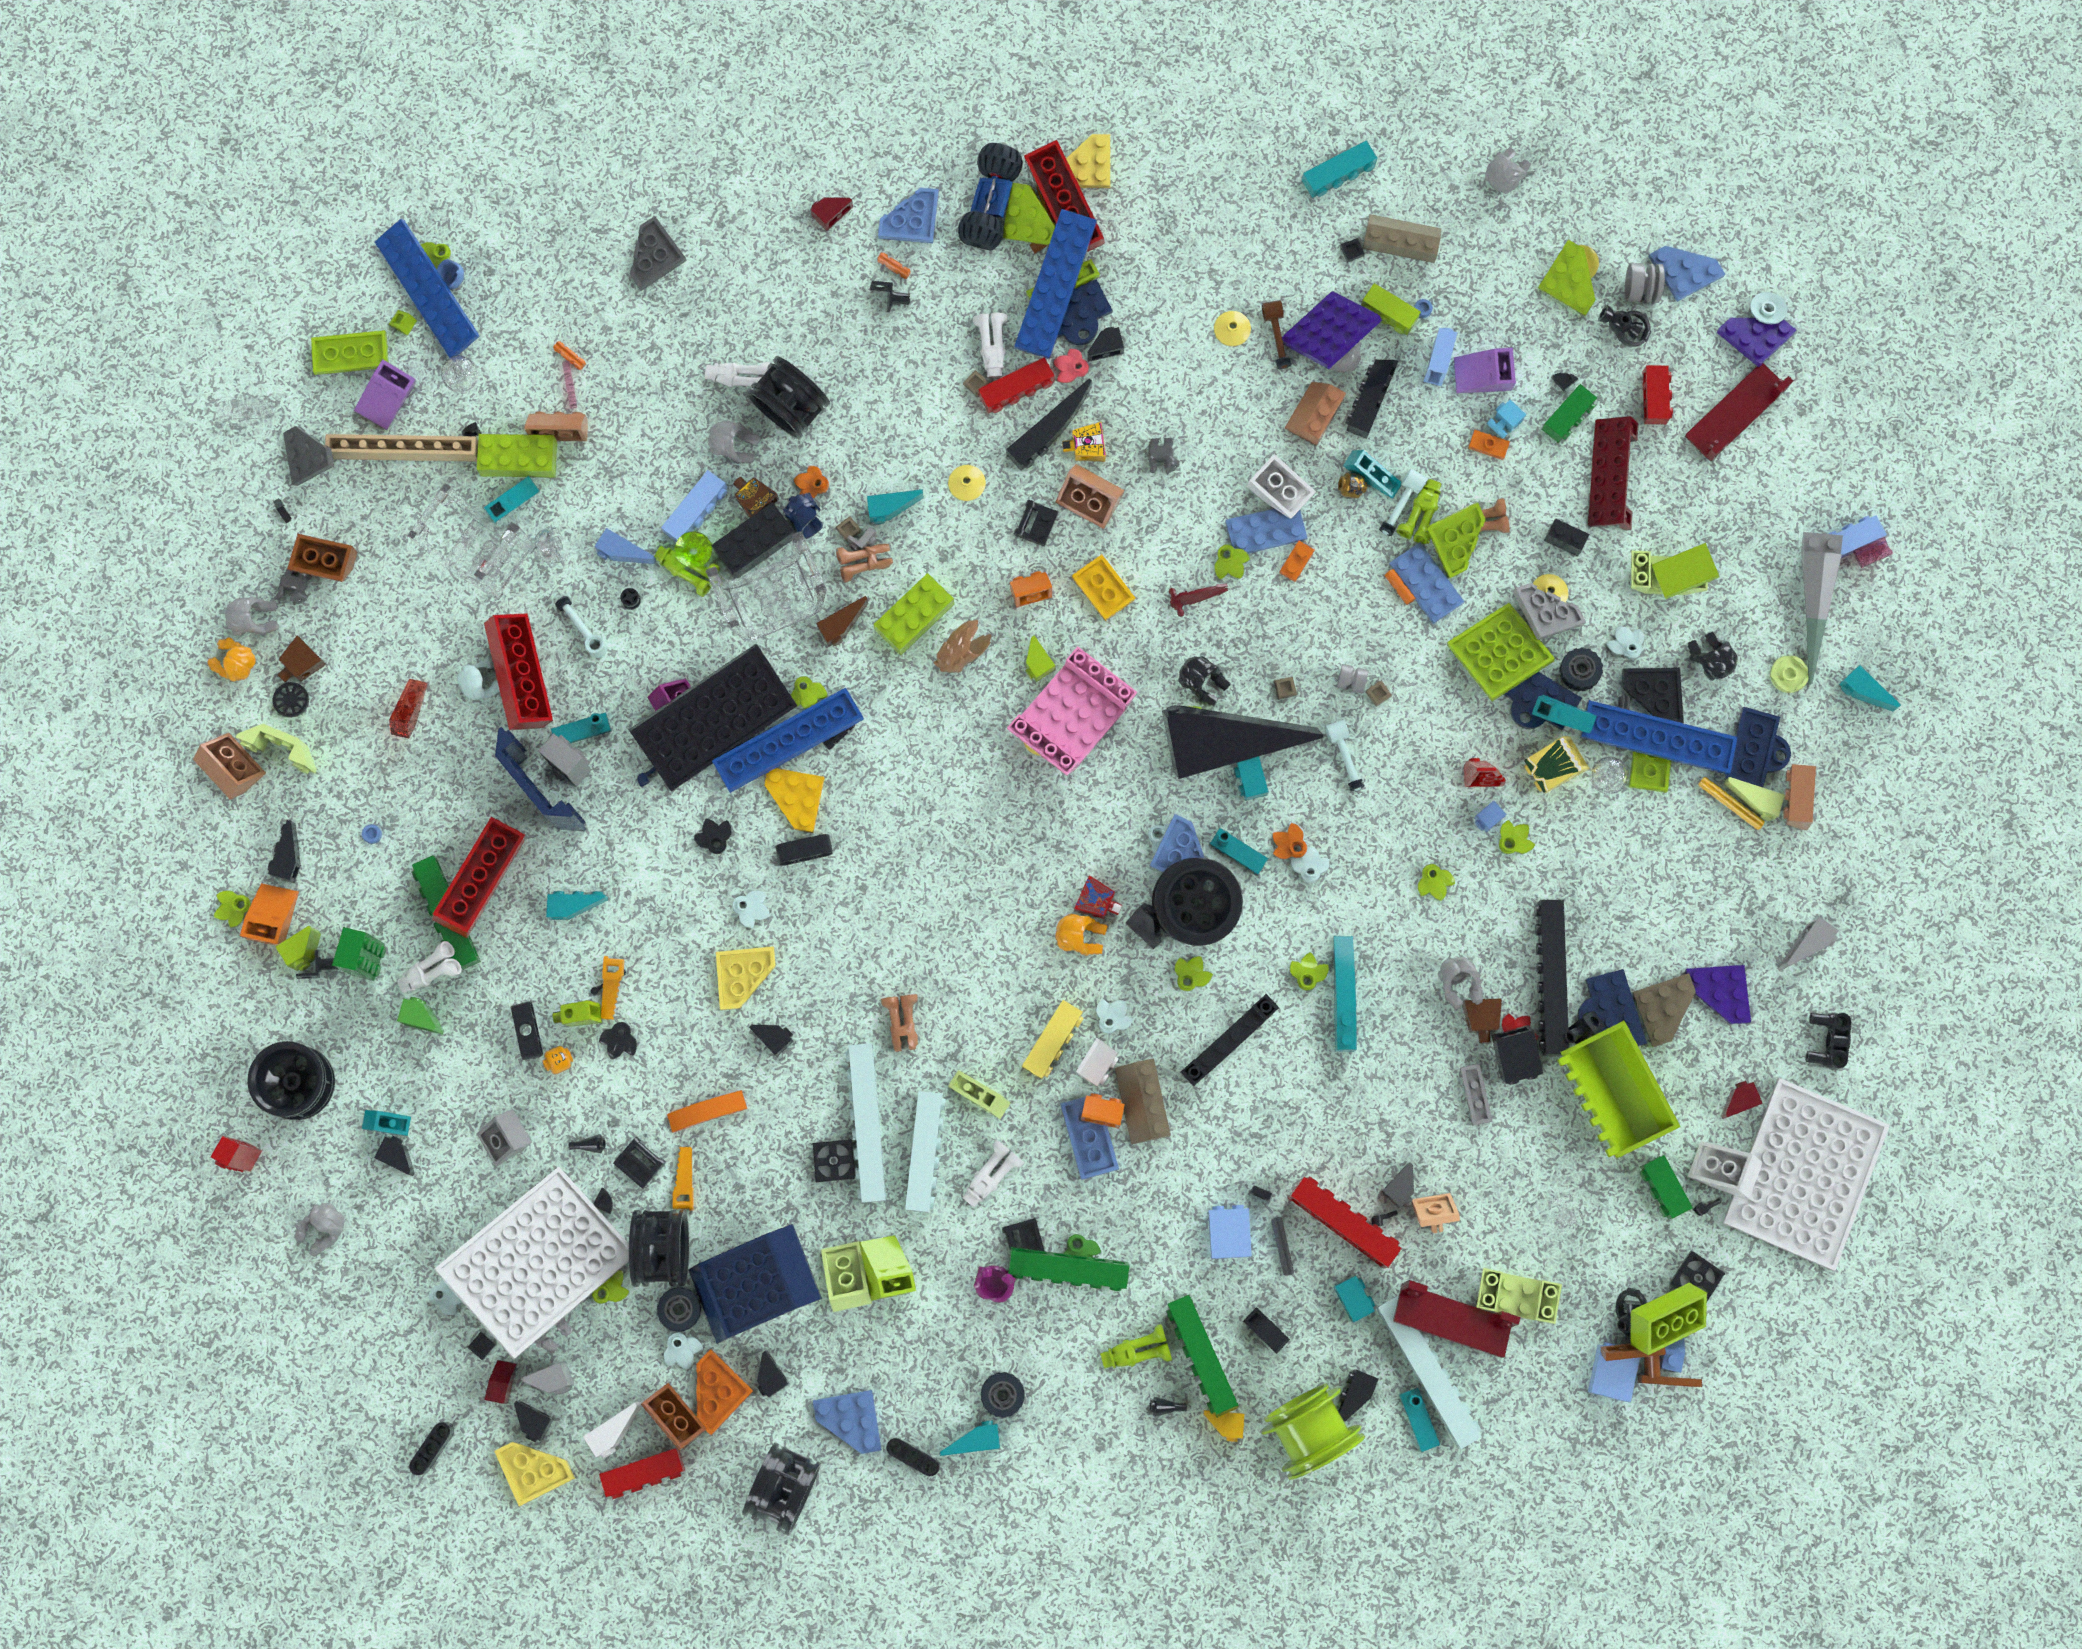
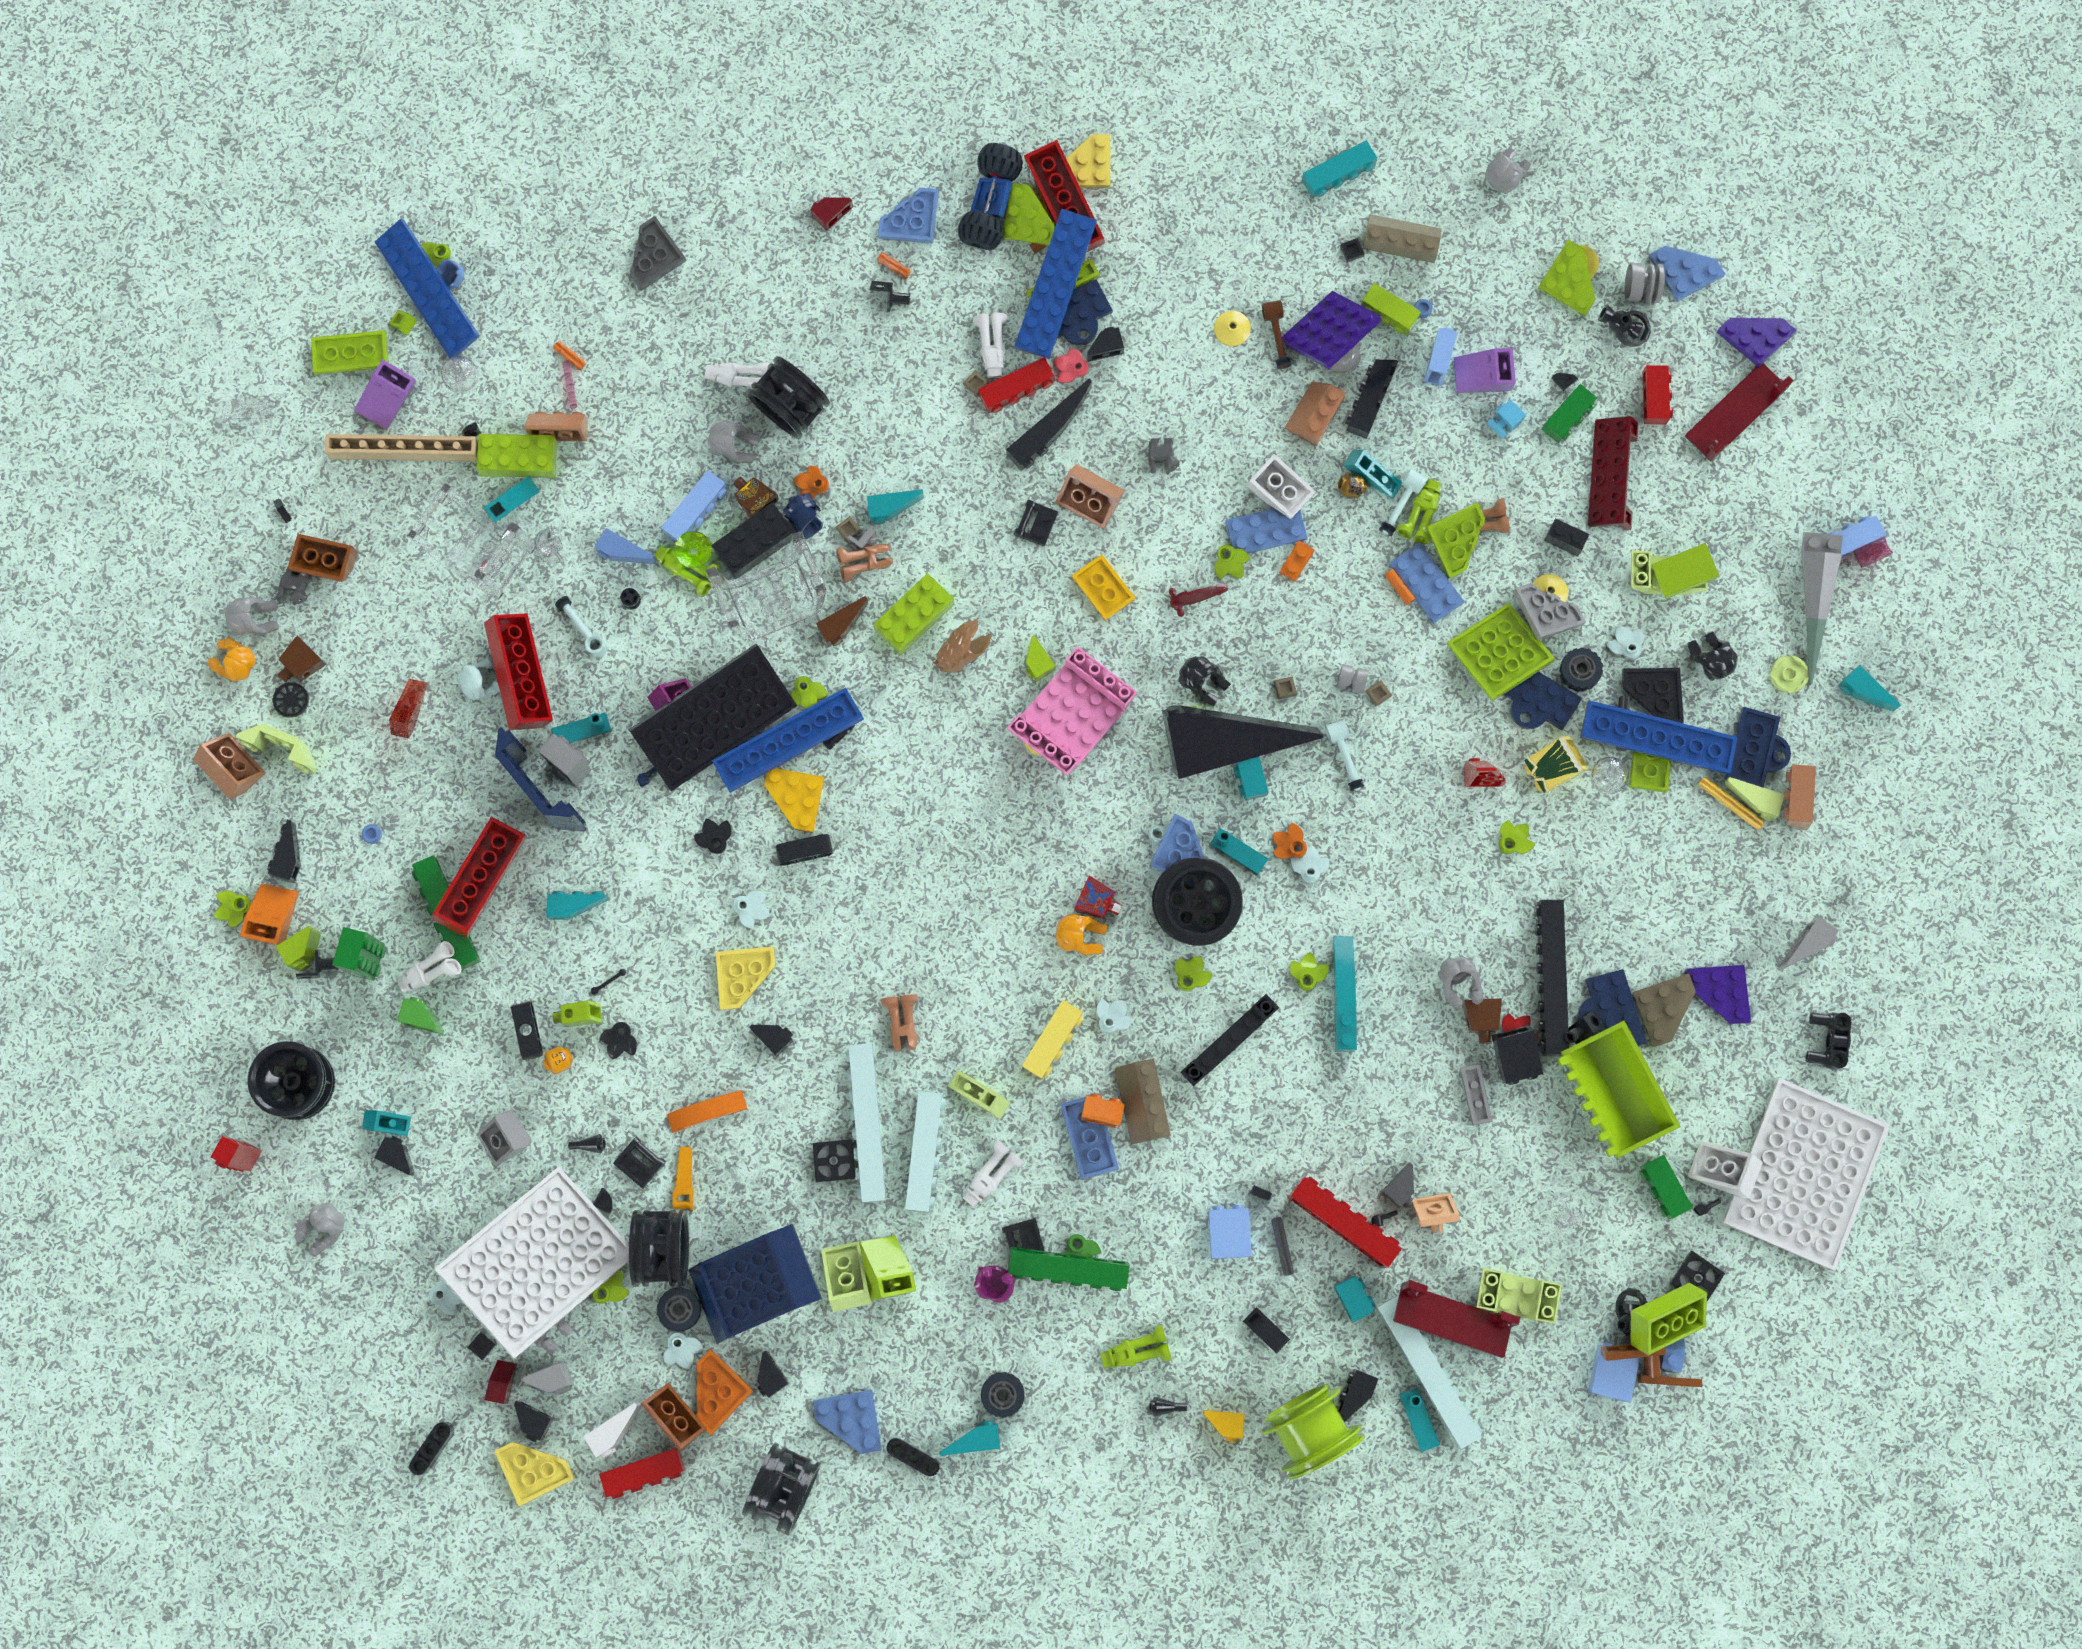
dark grey plate [283,426,334,486] -> none
light orange piece [601,956,625,1020] -> none
light yellow dish [948,465,986,501] -> none
orange slope [1010,571,1052,608] -> none
torso [1062,422,1106,462] -> none
white slope [1076,1038,1119,1087] -> none
black slope [1125,903,1161,949] -> none
green brick [1166,1295,1239,1418] -> none
lime plate [1418,864,1455,901] -> none
orange plate [1468,430,1510,460] -> none
medium blue brick [1474,801,1507,833] -> none
teal slope [1532,695,1597,734] -> none
dark red slope [1721,1080,1763,1119] -> none
light aqua dish [1750,292,1788,324] -> none

